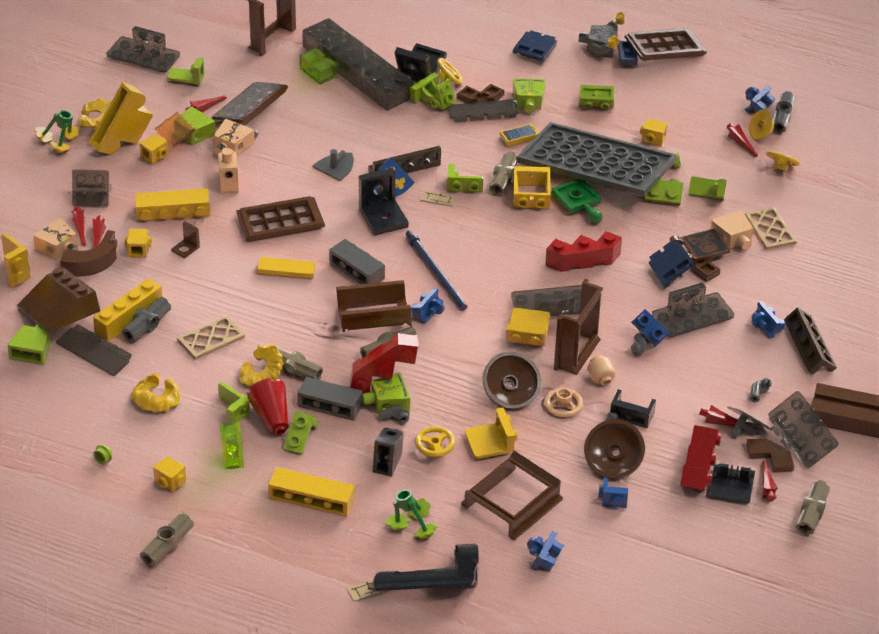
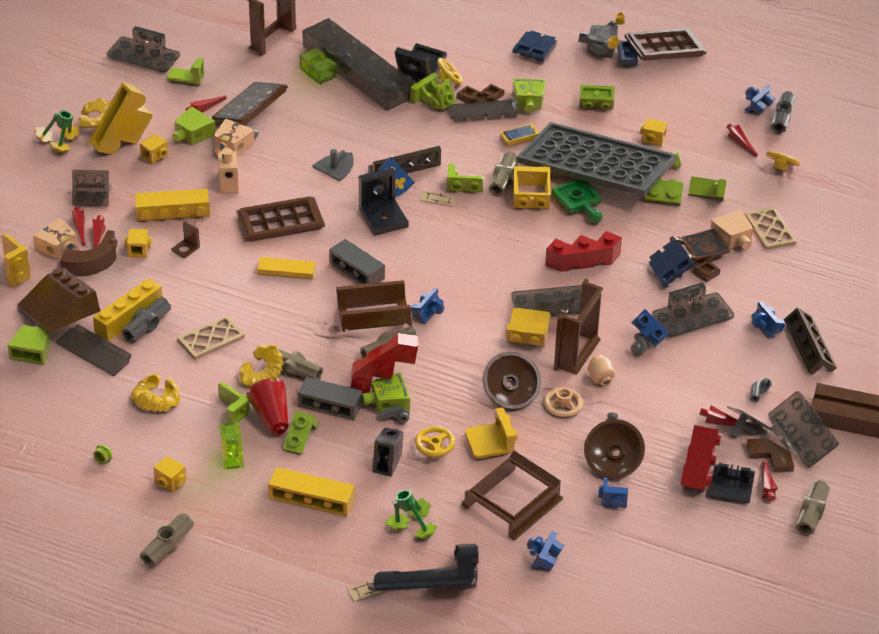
clear orange piece [155,112,195,147] -> none
dark blue bar [405,230,468,310] -> none
black panel [610,389,656,429] -> none
yellow piece [749,110,774,140] -> none

